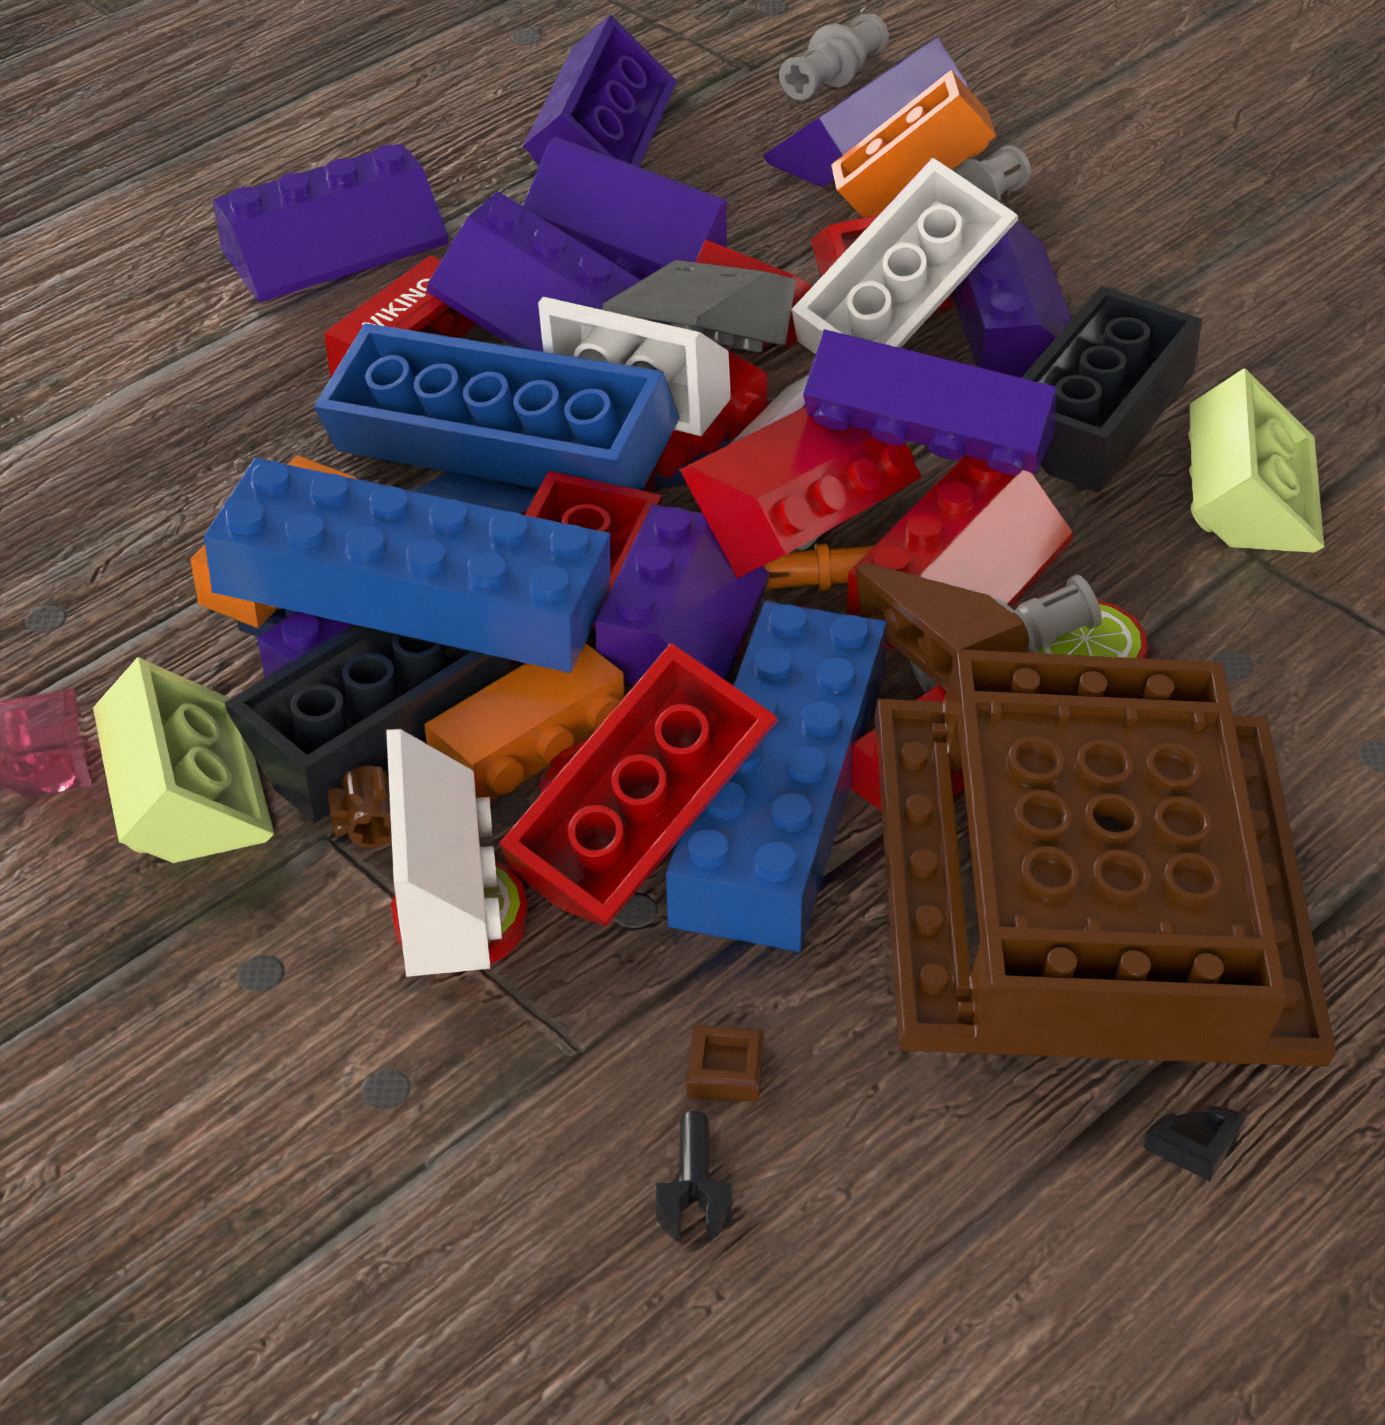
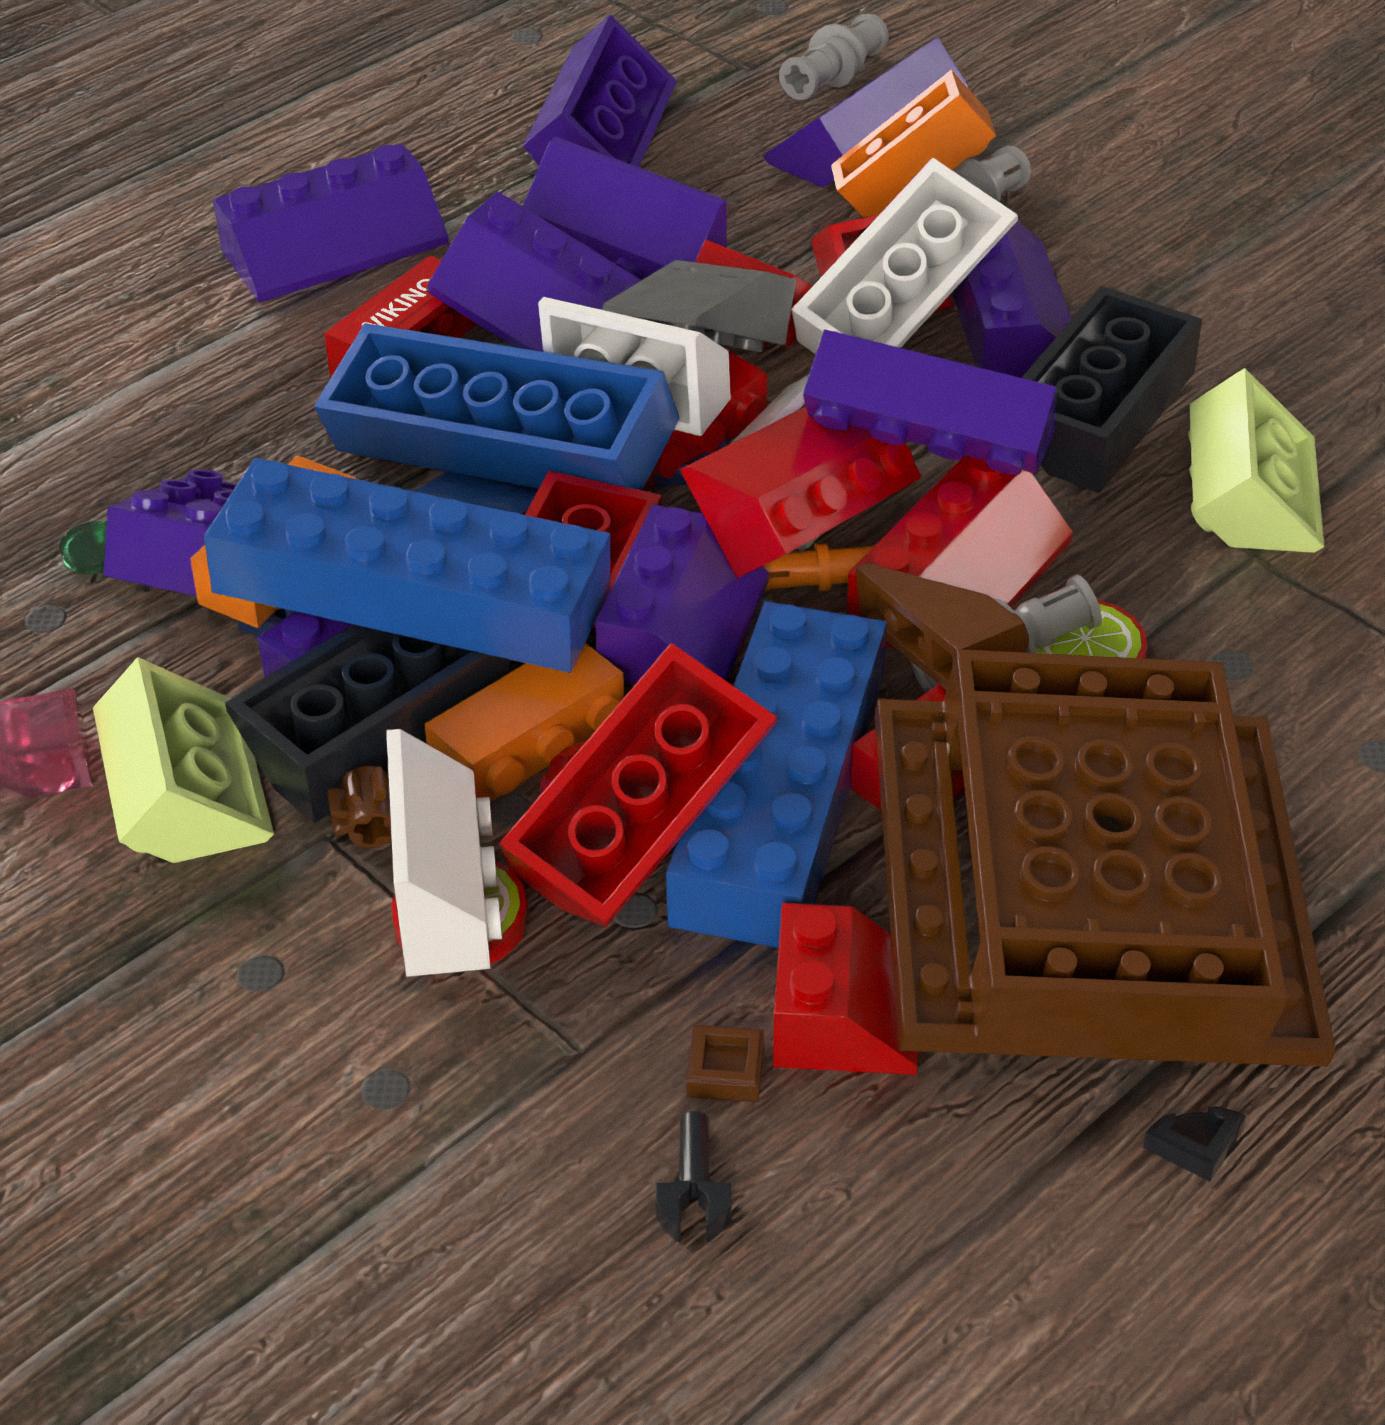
none -> clear green piece [59,521,107,574]
none -> dark purple slope [103,470,237,596]
none -> red slope [773,903,918,1075]

